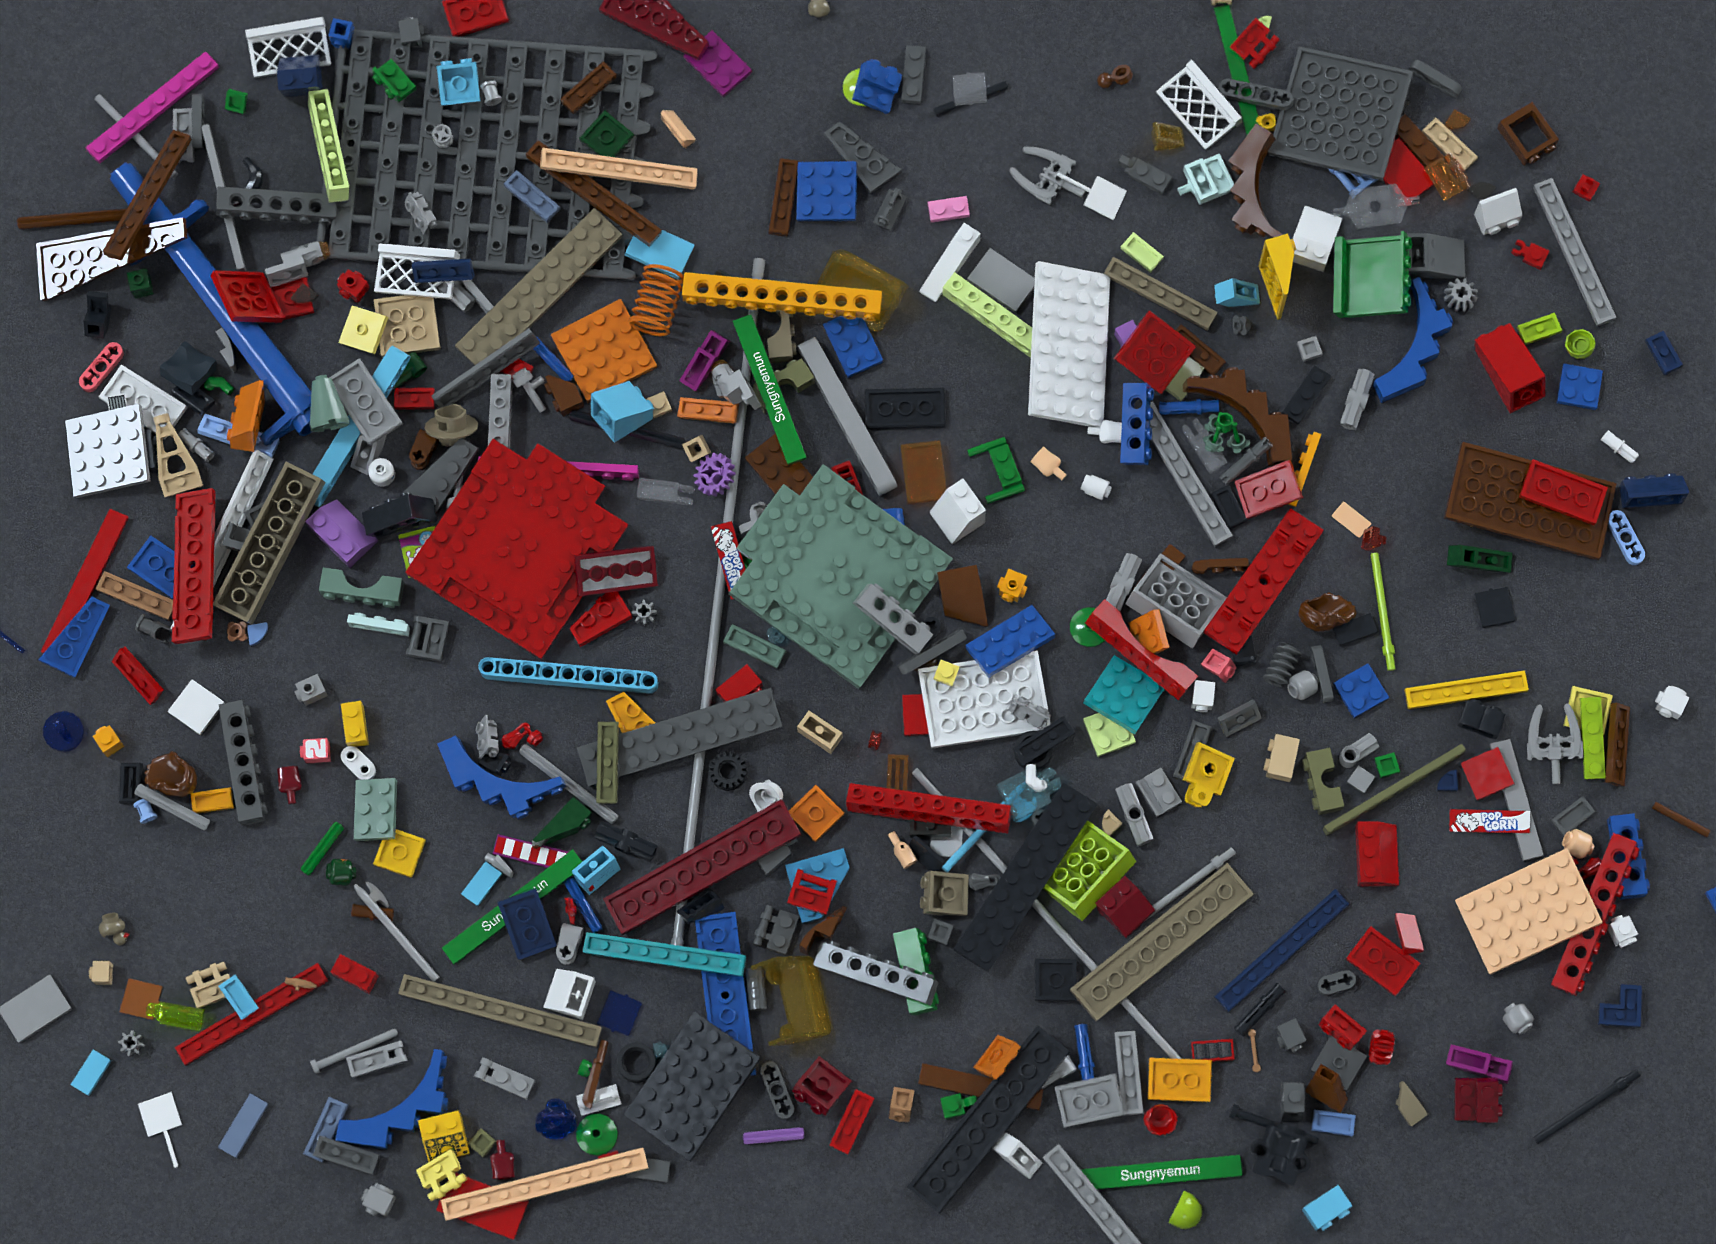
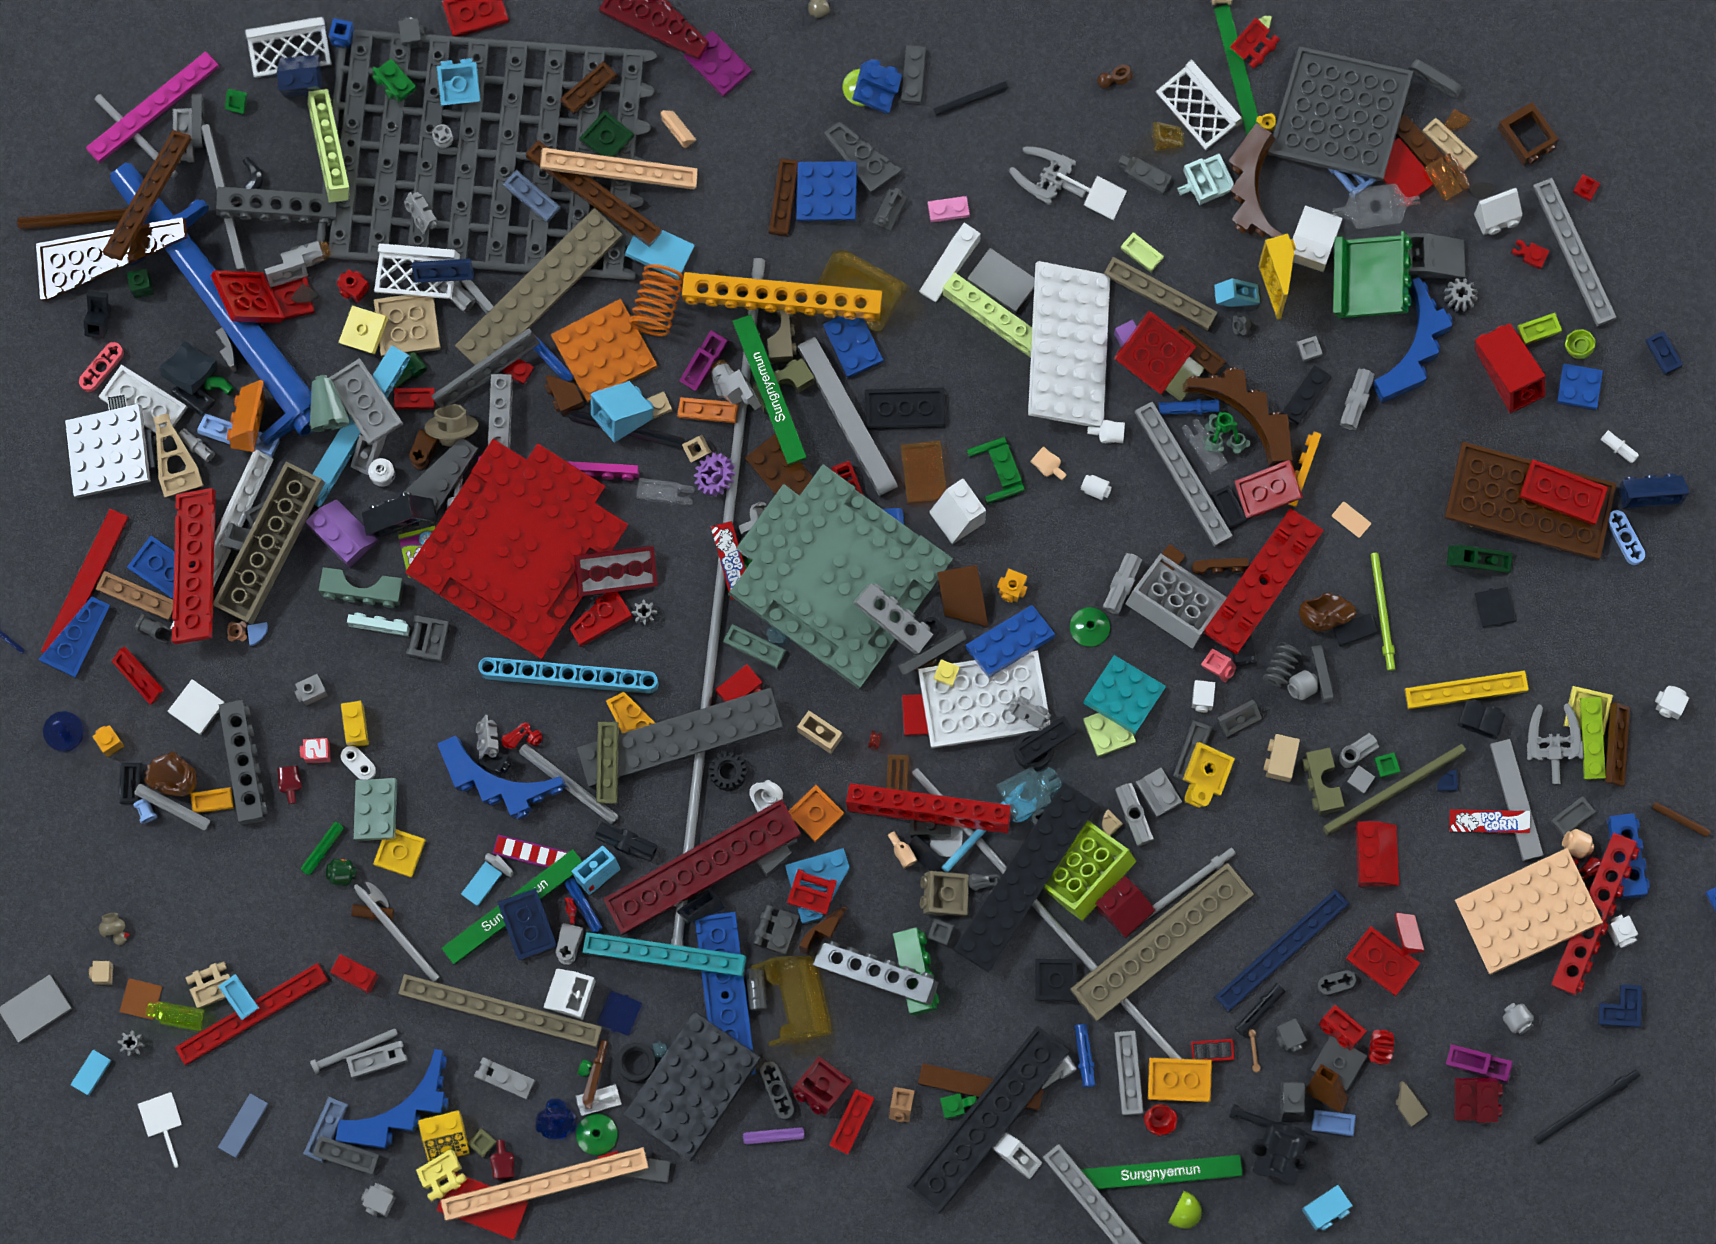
medium nougat helmet [285,977,317,991] -> none
light grey bush [480,81,502,106] -> none
light grey piece [512,368,546,413] -> none
dark green slope [532,797,592,849] -> none
clear piece [953,72,987,106] -> none
orange plate [973,1035,1021,1079] -> none
white arm [1026,764,1047,792] -> none
light grey tile [1055,1073,1125,1127] -> none
red arch [1085,599,1198,700] -> none
blue brick [1120,383,1154,465] -> none
orange plate [1128,609,1169,655] -> none
dark grey beam [1219,79,1294,110] -> none
dark grey pin [1220,437,1273,485] -> none
blue plate [1333,664,1389,718] -> none
clear red tile [1361,526,1386,551] -> none
red tile [1461,747,1515,801] -> none

